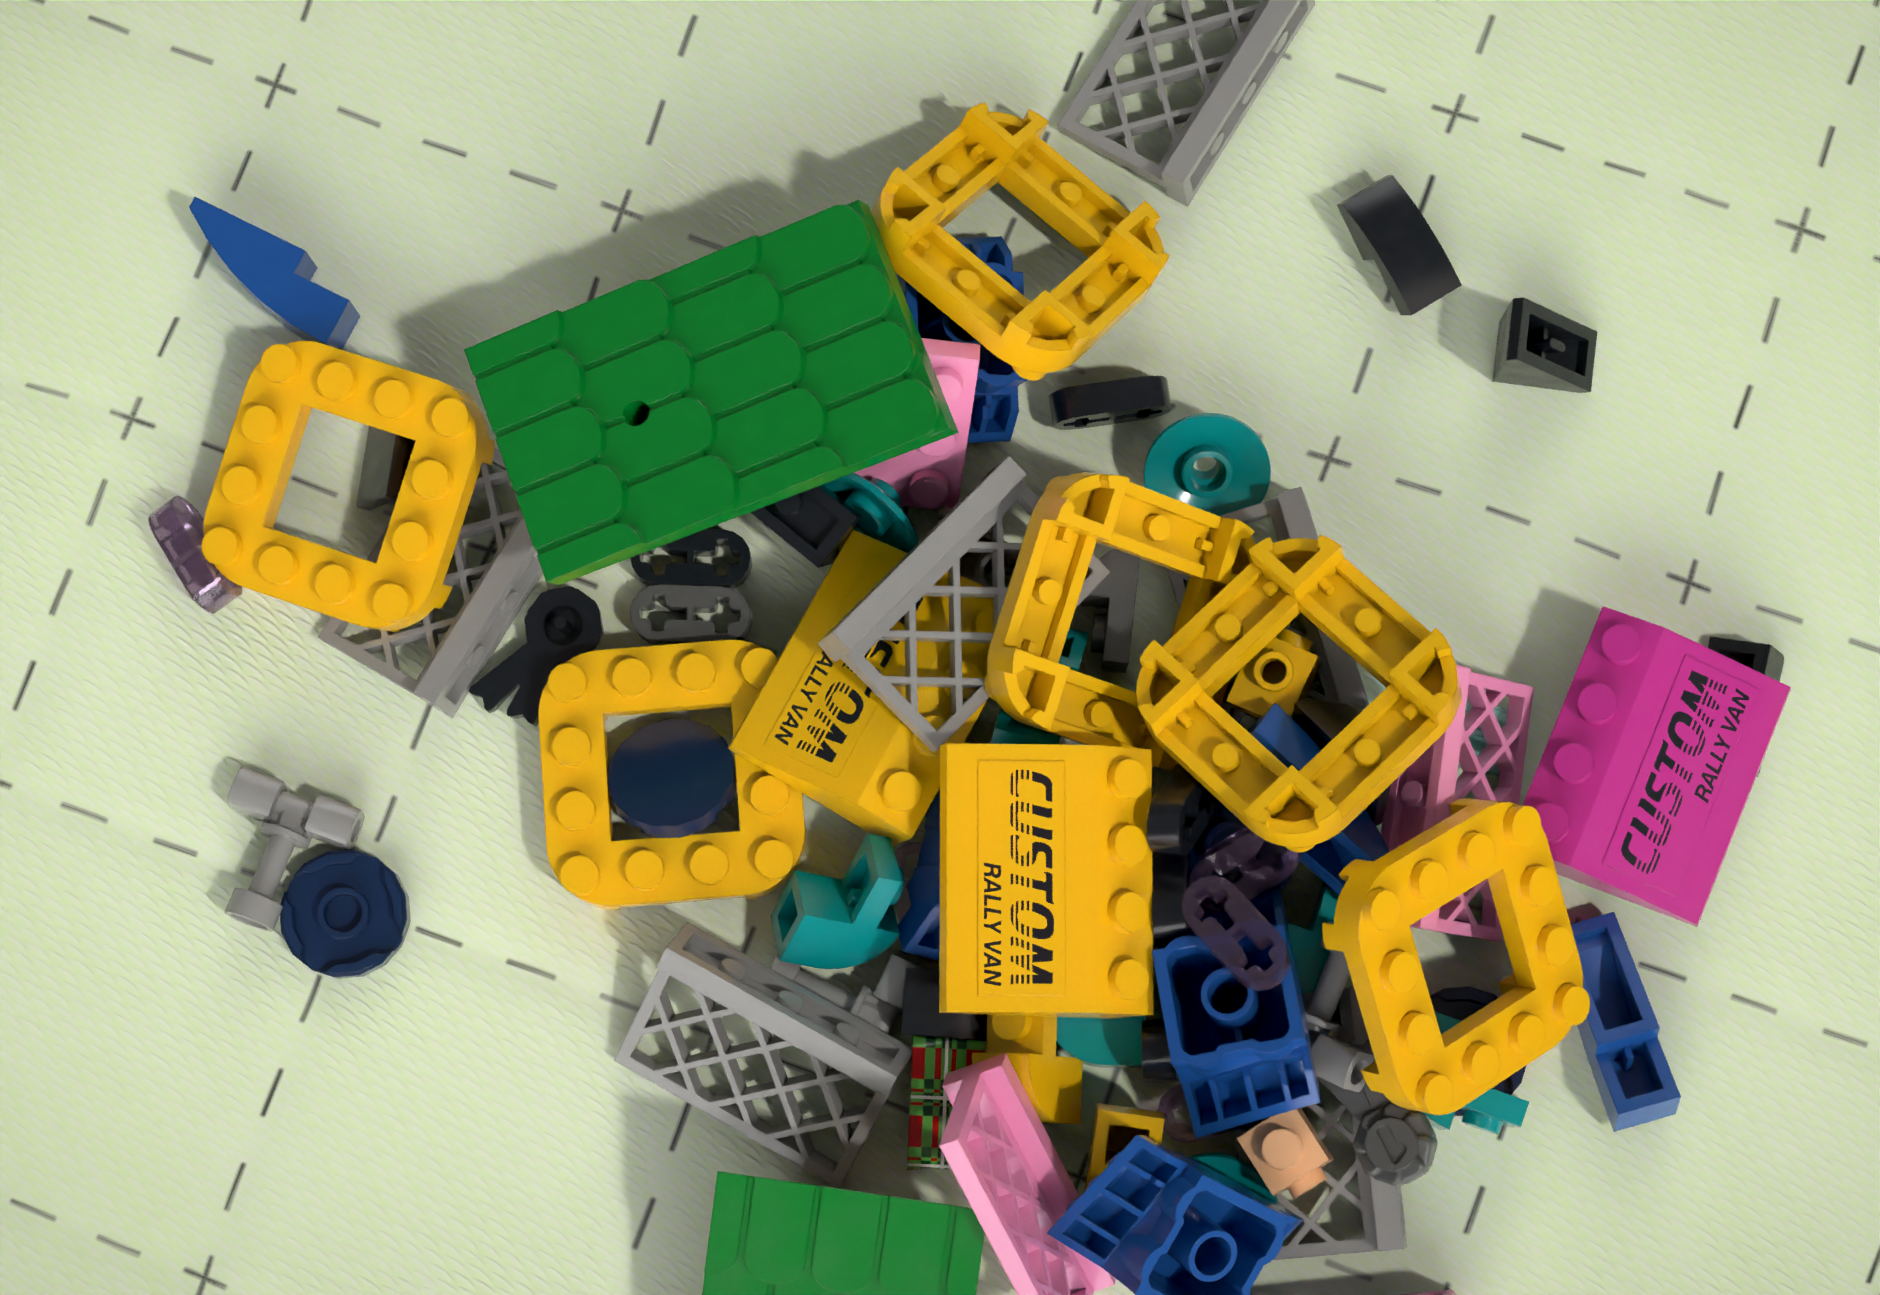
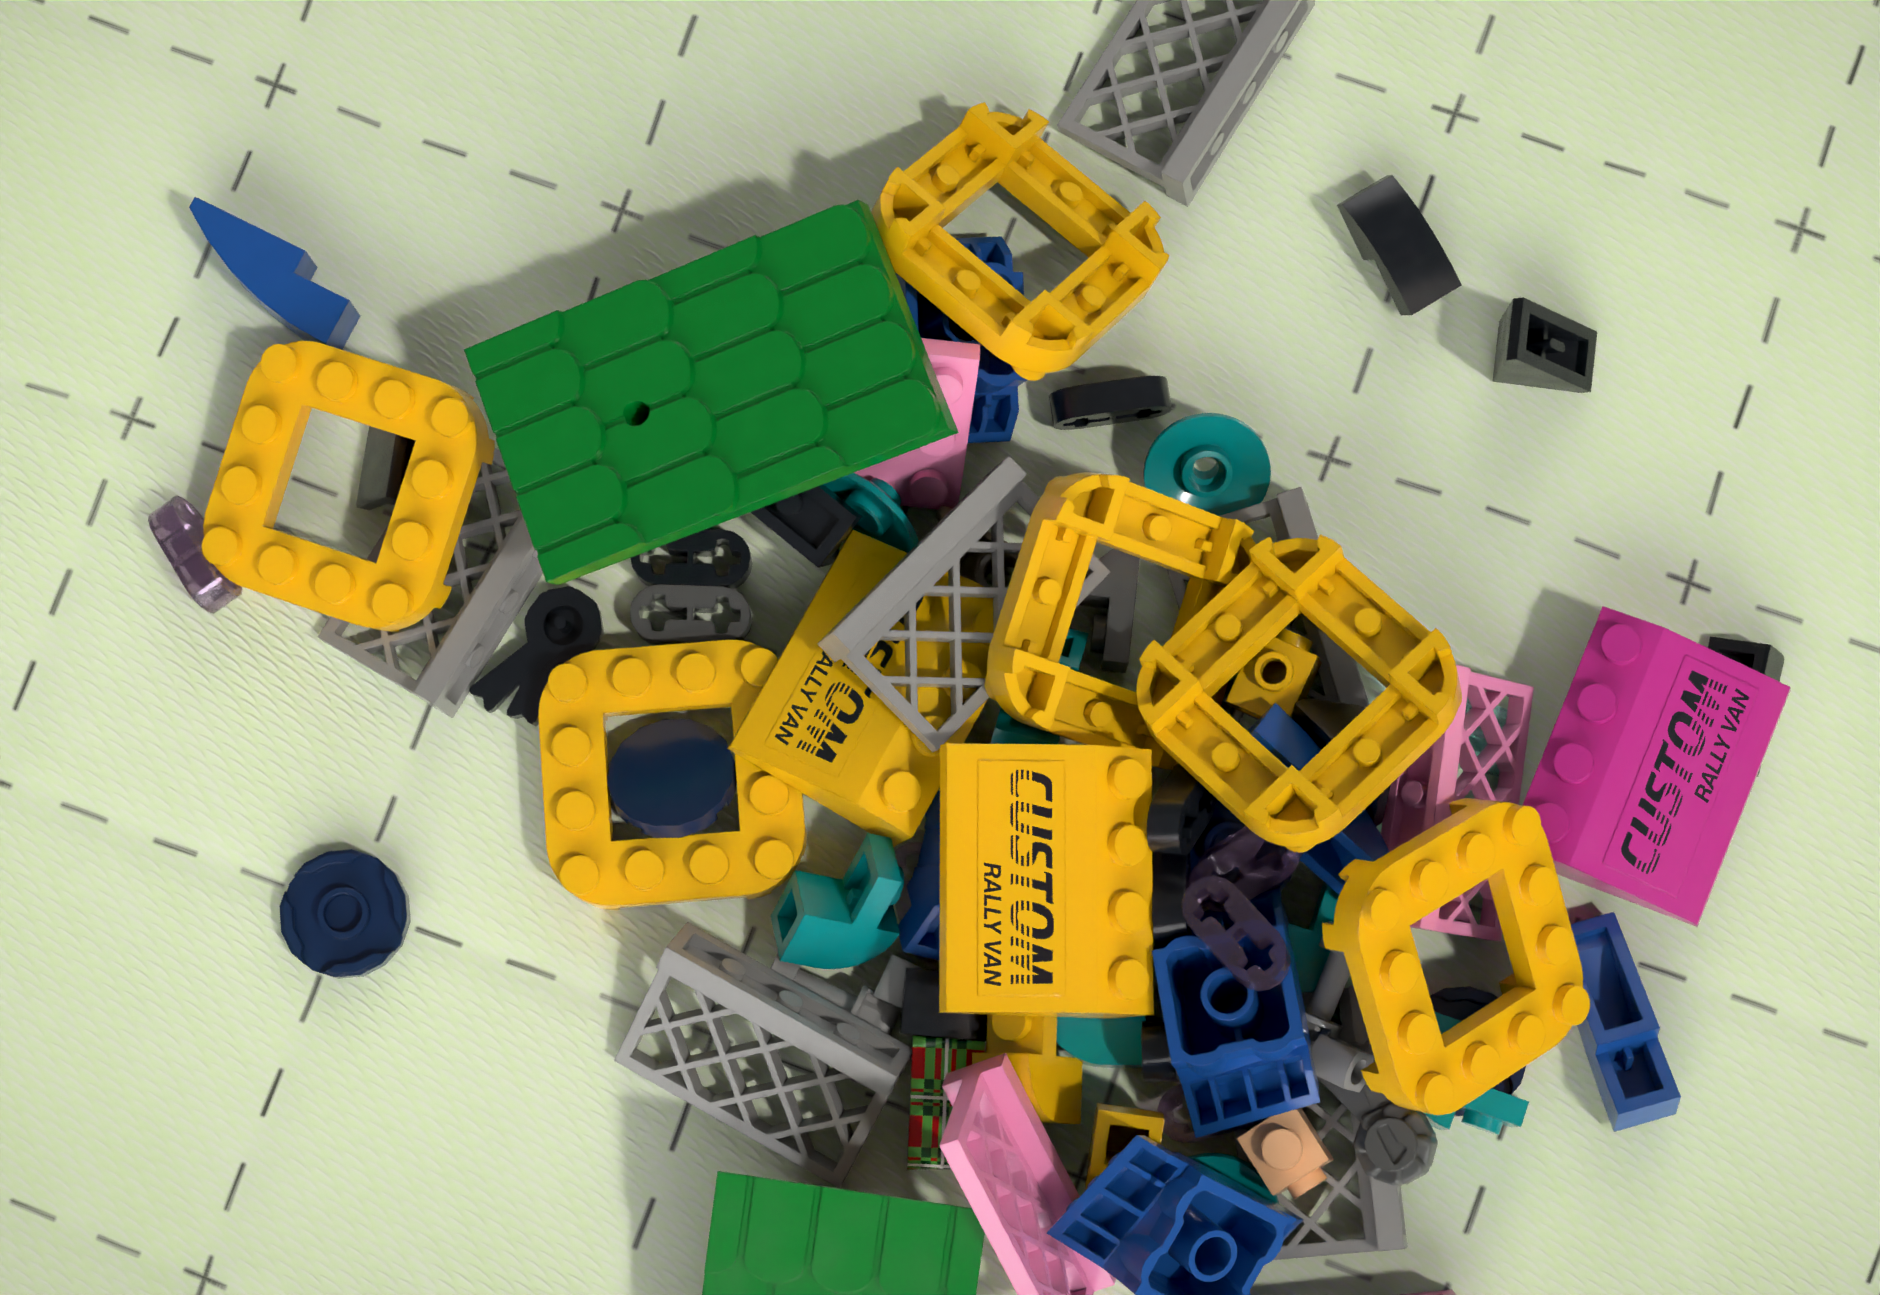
light grey bar [224,767,365,932] -> none

